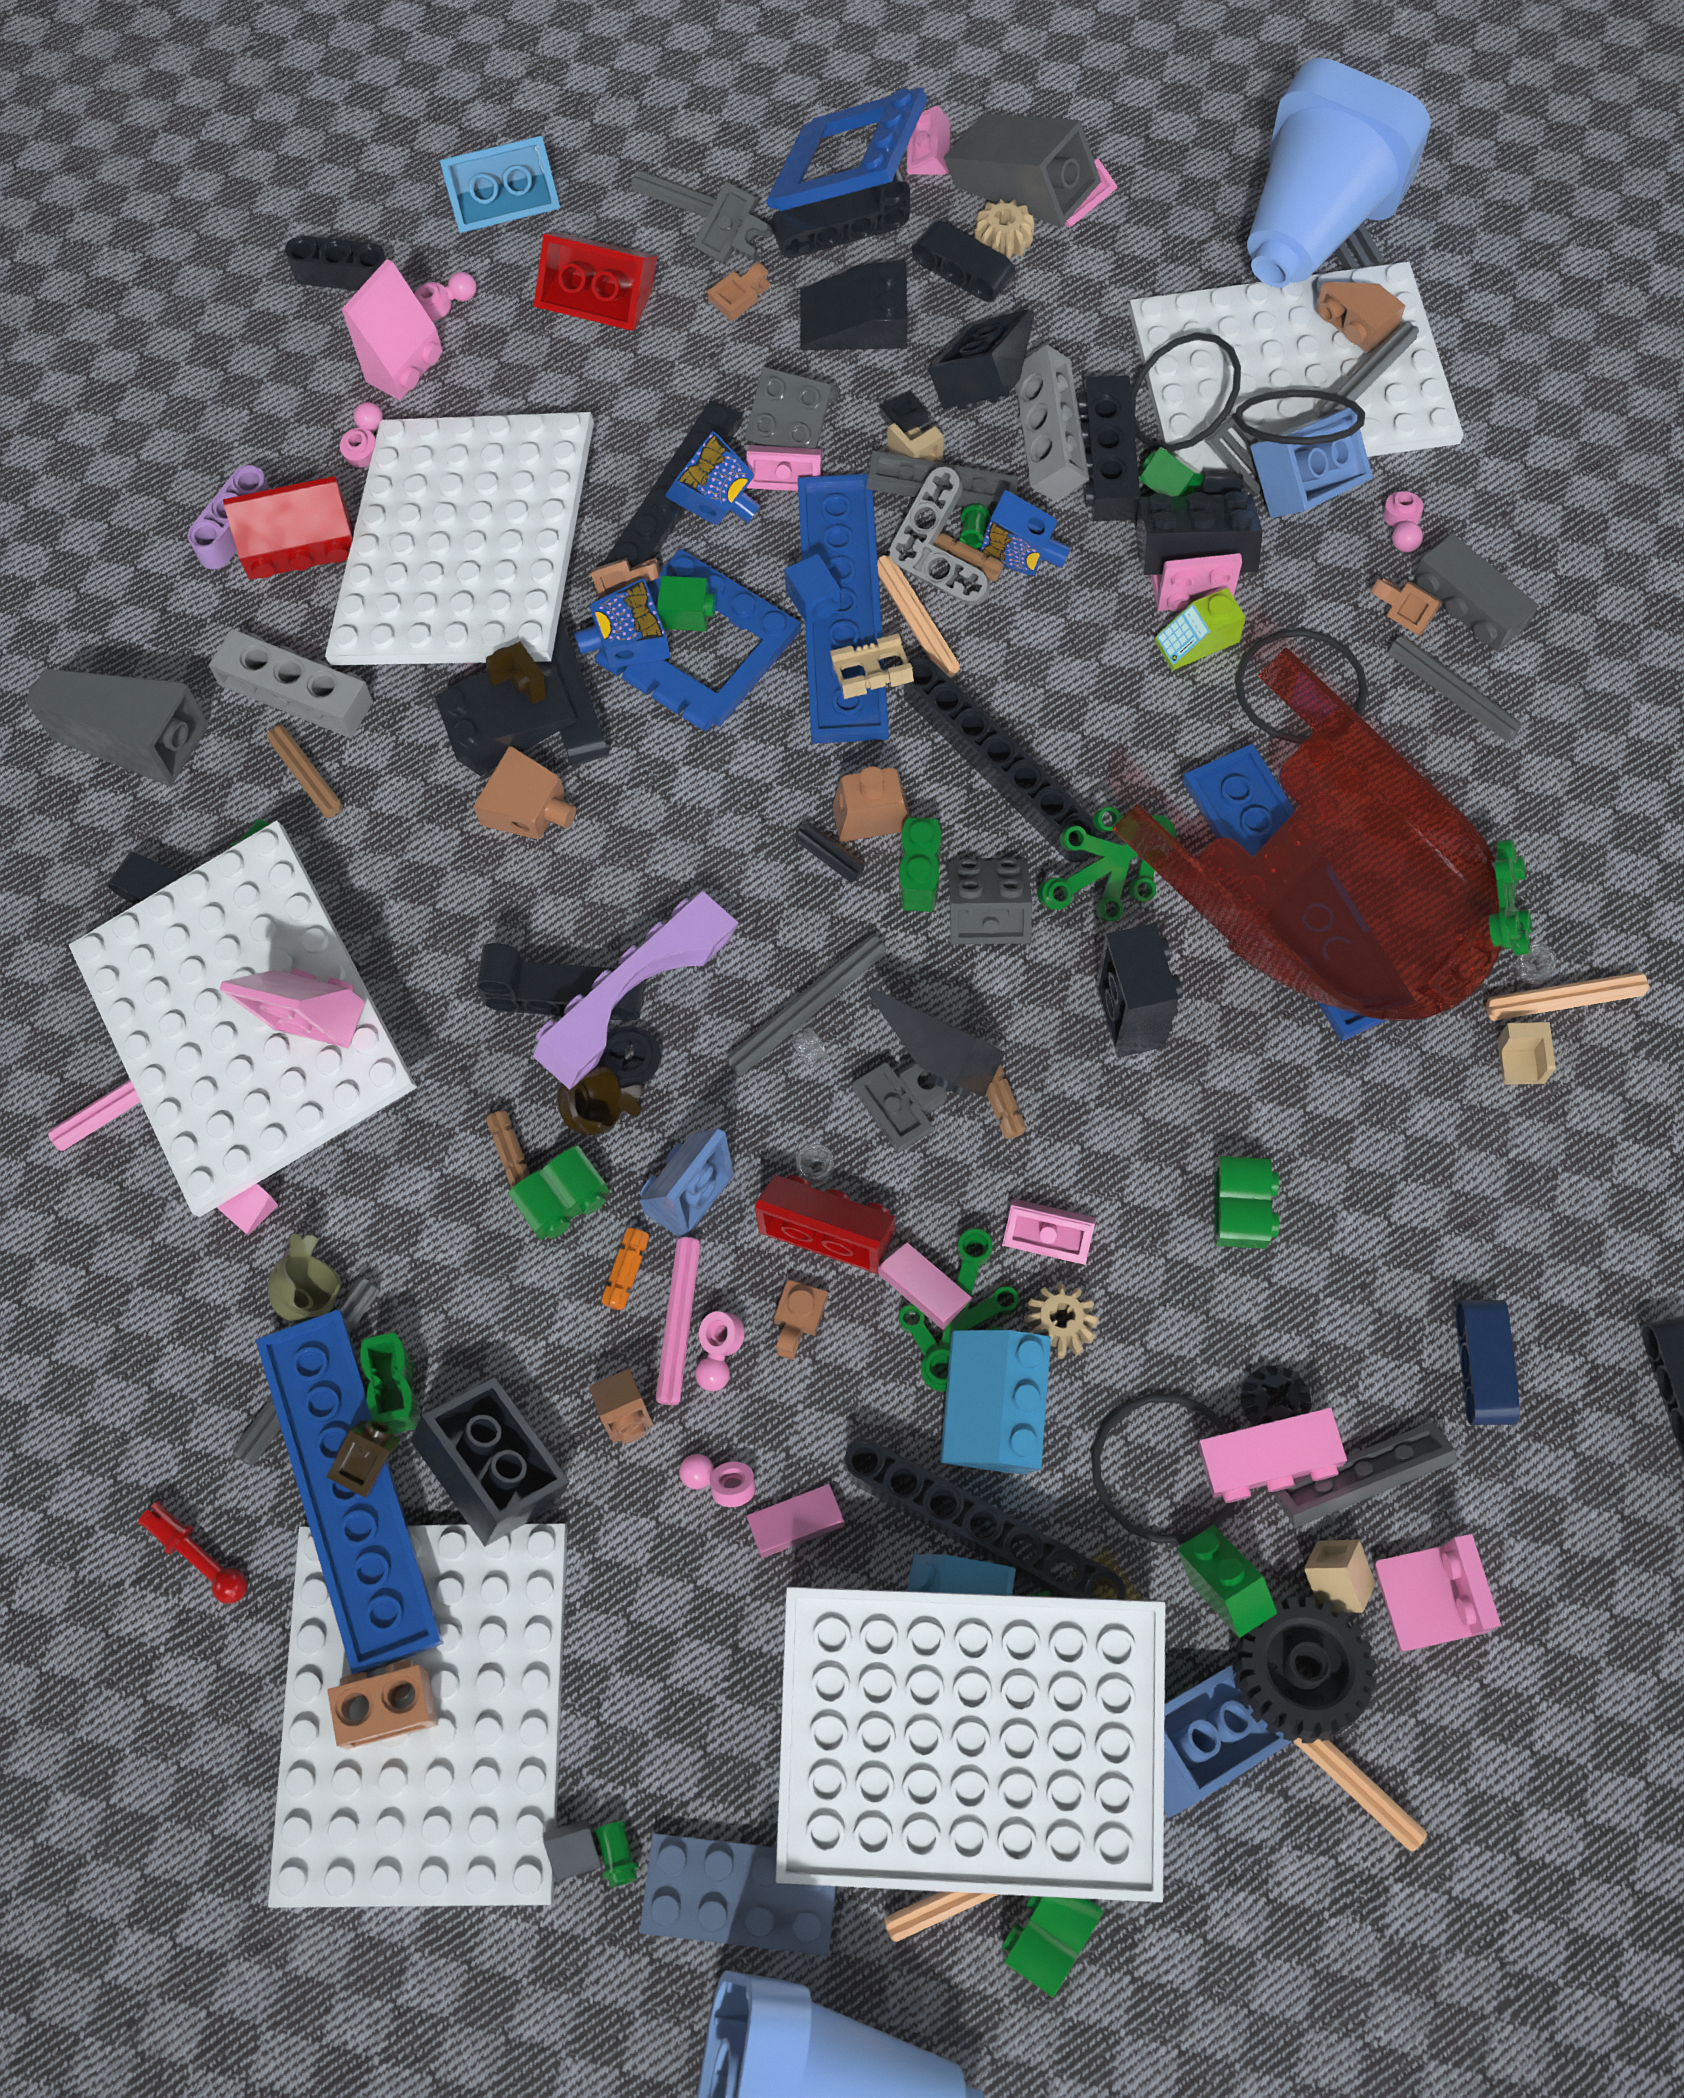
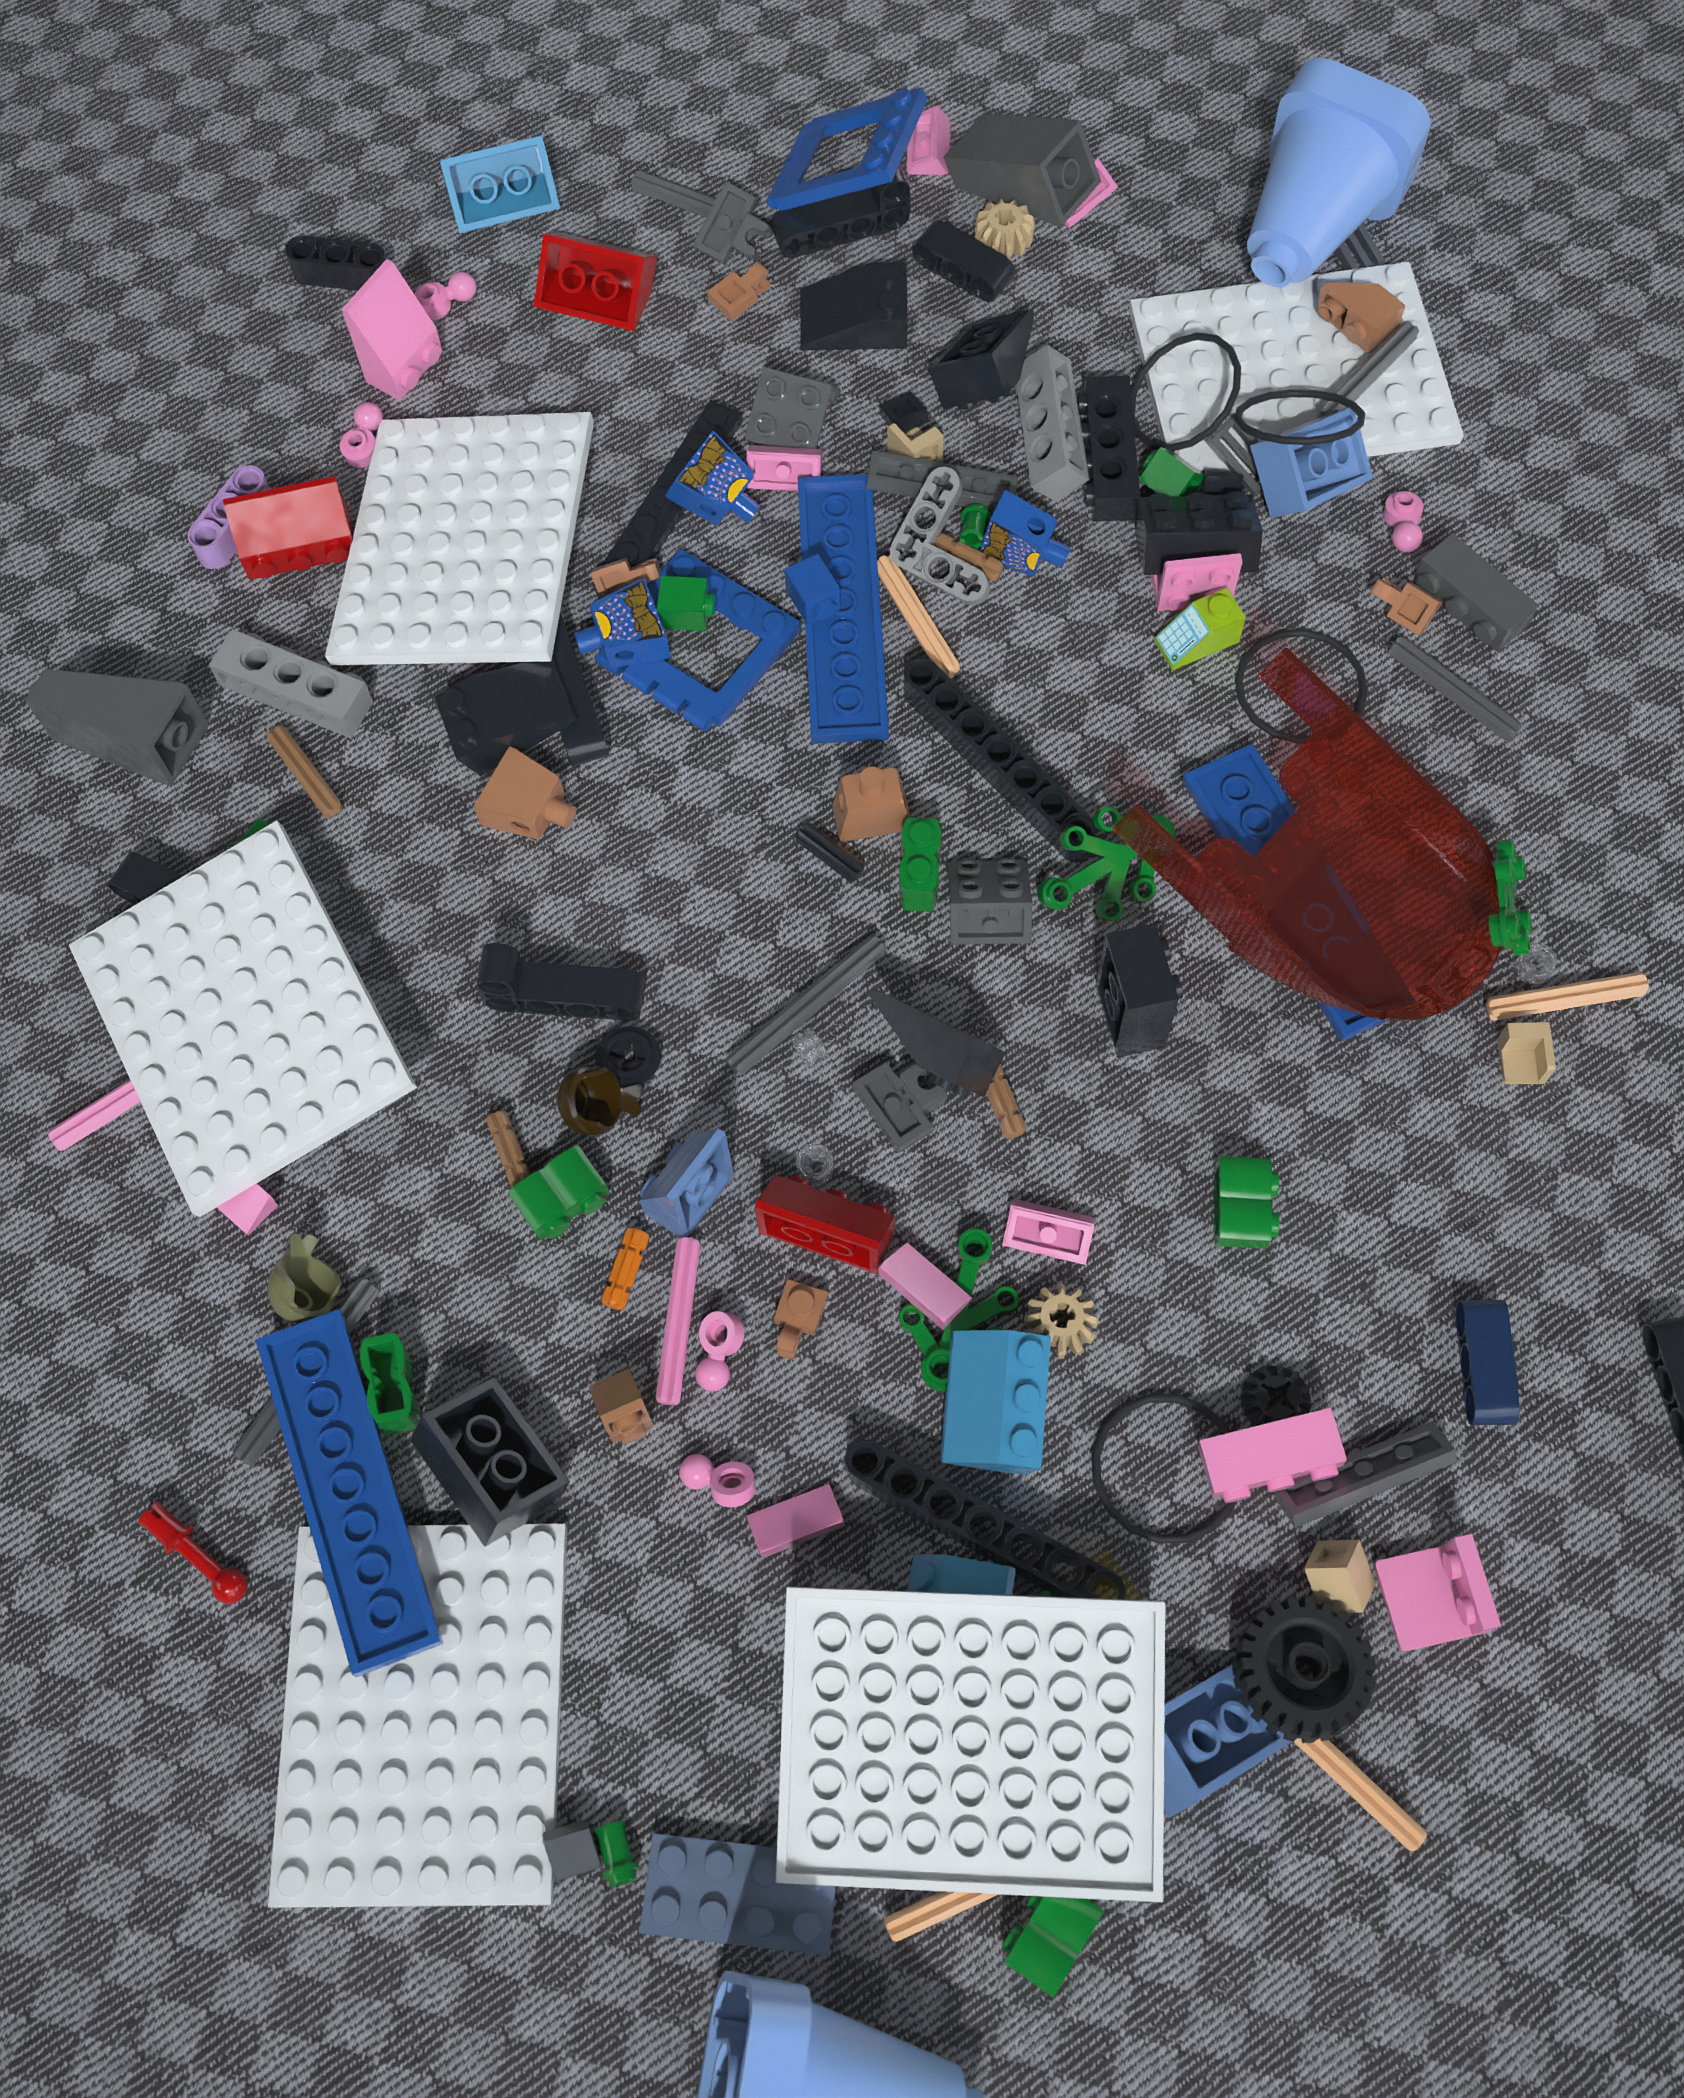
bright pink slope [219,969,365,1049] -> none
dark brown bracket [326,1420,401,1498] -> none
nougat brick [327,1660,438,1750] -> none
dark brown bracket [486,642,546,705] -> none
lavender arch [533,891,739,1090] -> none
tan piece [830,633,914,699] -> none
green brick [1177,1525,1277,1638] -> none

